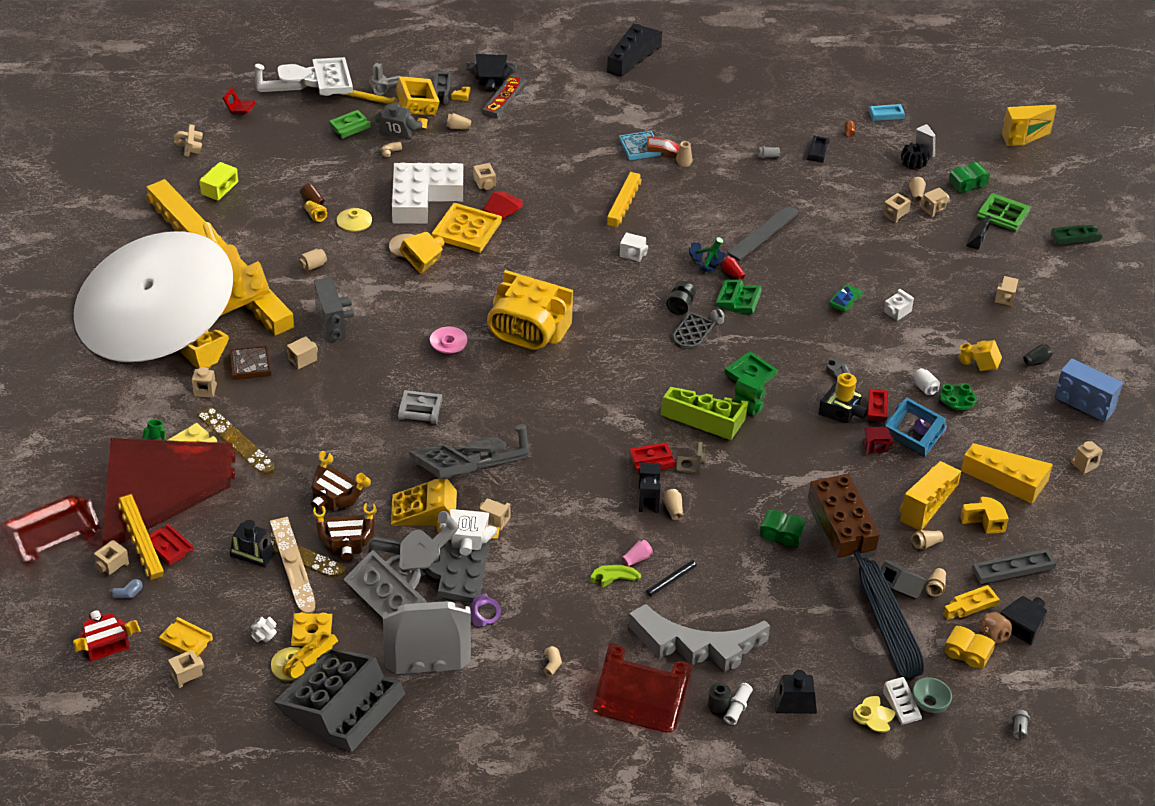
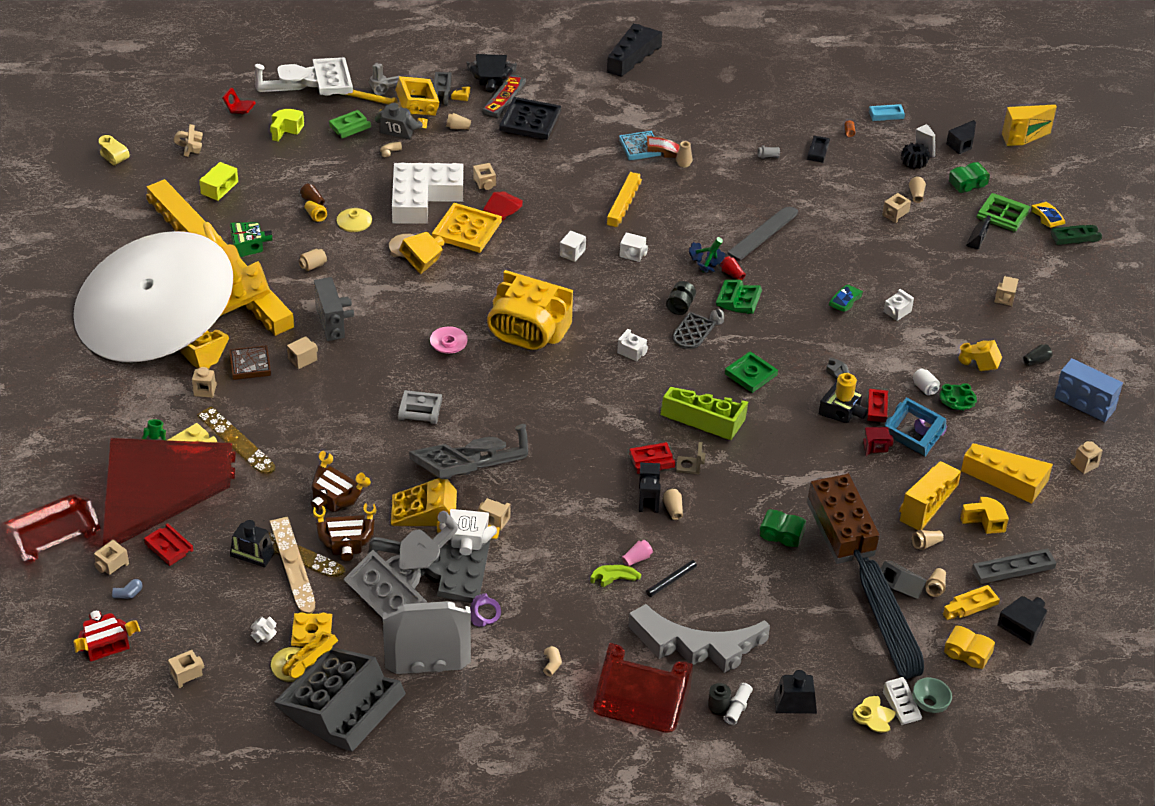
yellow piece [117,494,164,580] -> none
yellow plate [159,617,213,657] -> none
green brick [734,373,766,417] -> none
tan brick [921,188,950,217] -> none
medium nougat head [980,612,1012,644] -> none
light grey pin [1012,710,1030,740] -> none
none -> light yellow piece [99,135,130,165]
none -> green torso [230,222,273,257]
none -> neon yellow brick [270,109,304,141]
none -> black plate [499,97,561,140]
none -> white brick [560,231,586,262]
none -> white brick [618,329,648,361]
none -> black slope [946,120,976,154]
none -> yellow slope [1031,202,1065,228]

